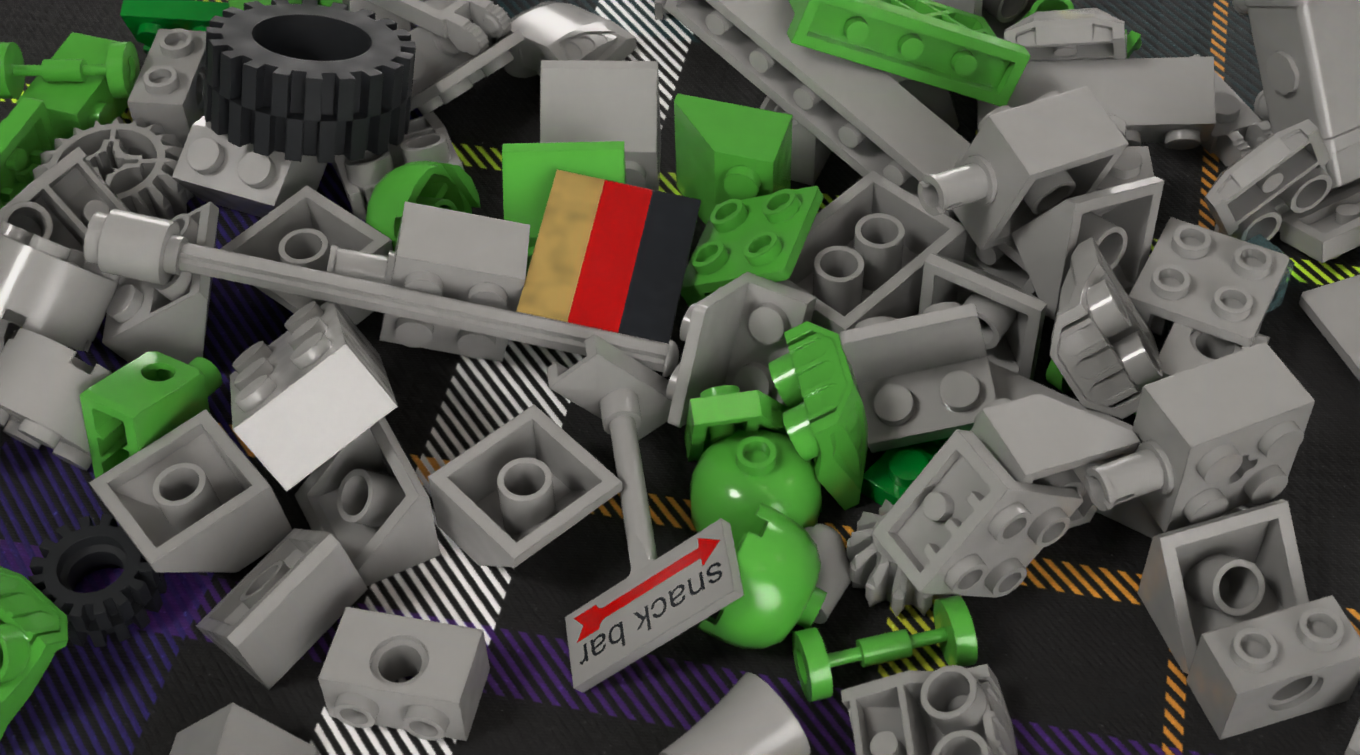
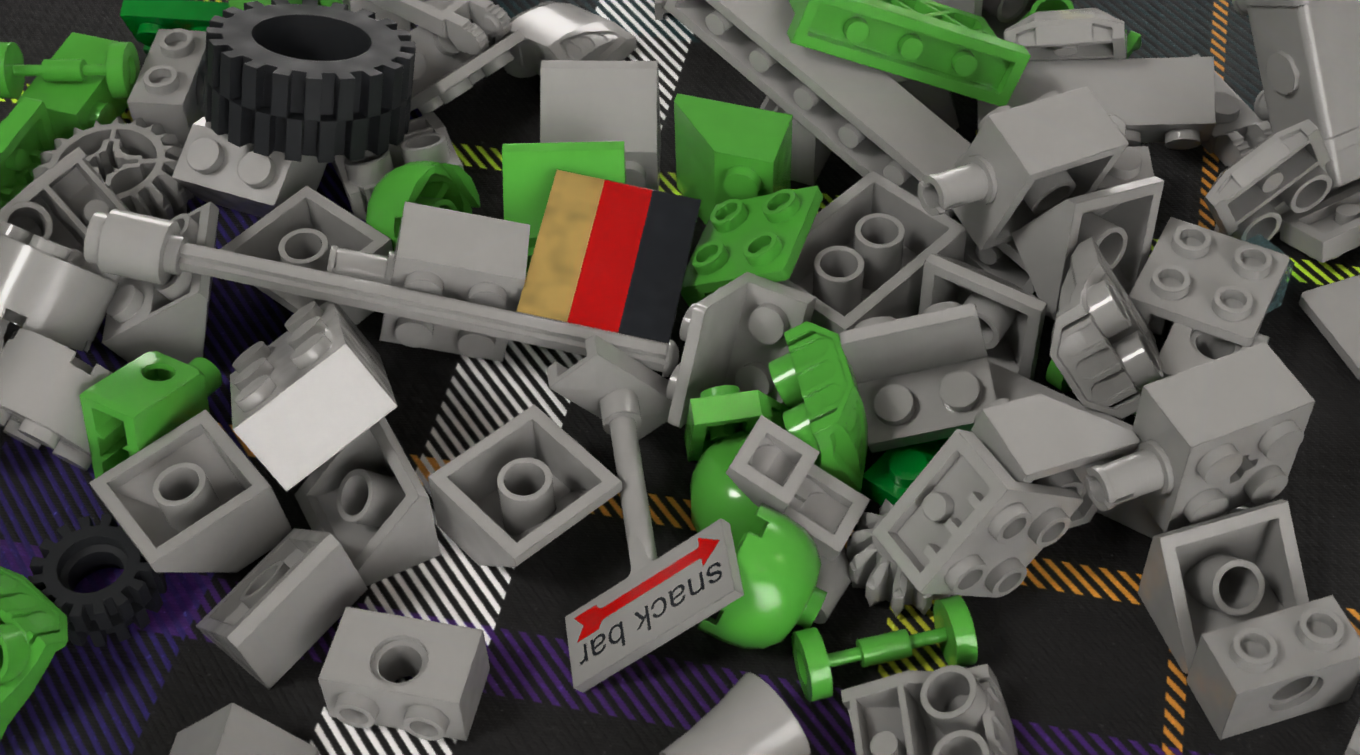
none -> light grey slope [725,415,870,562]

